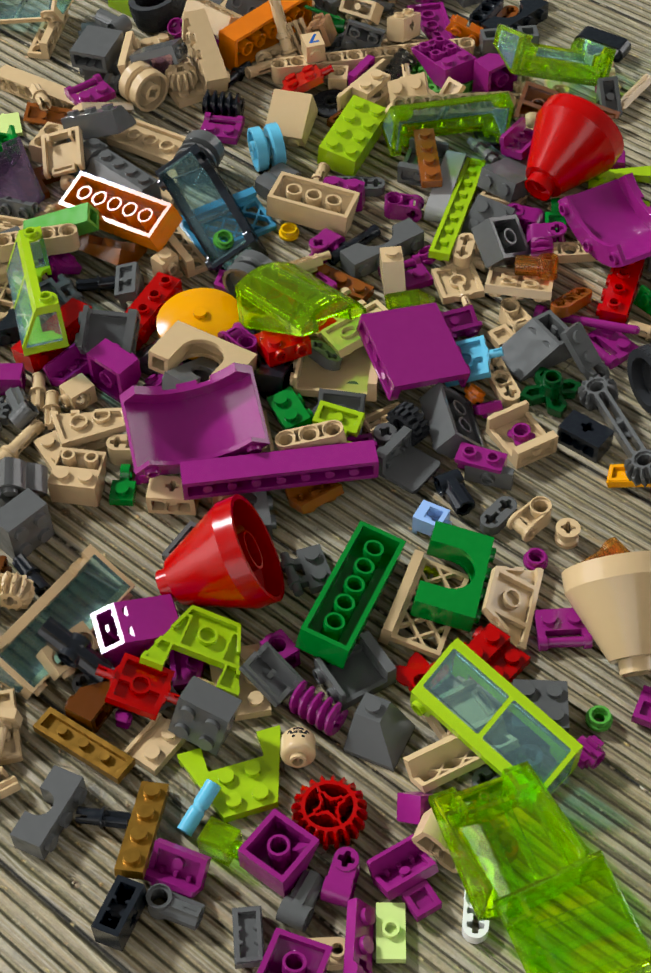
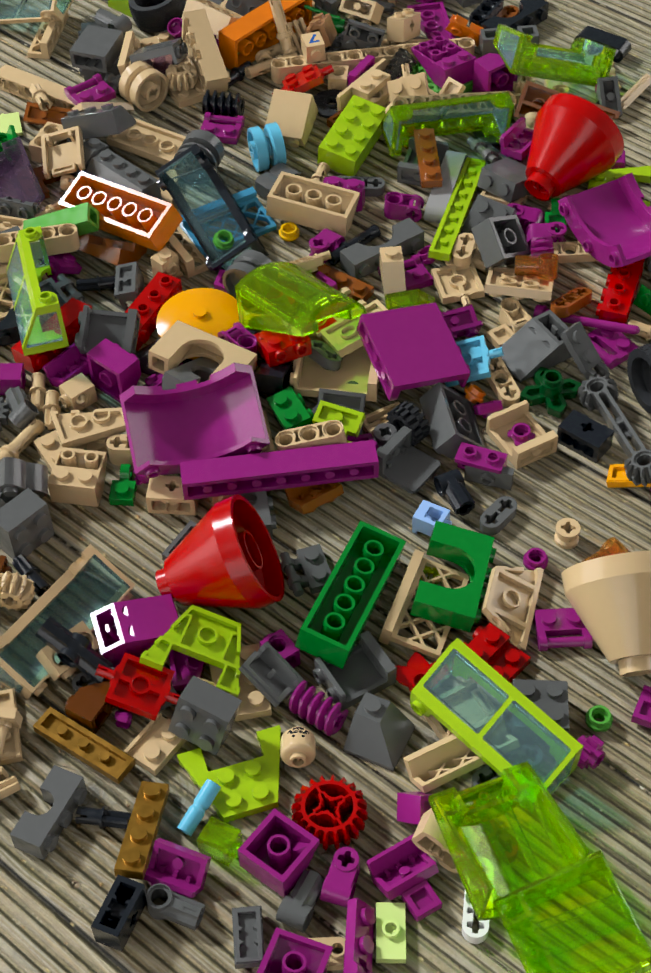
tan piece [506,496,552,542] -> none

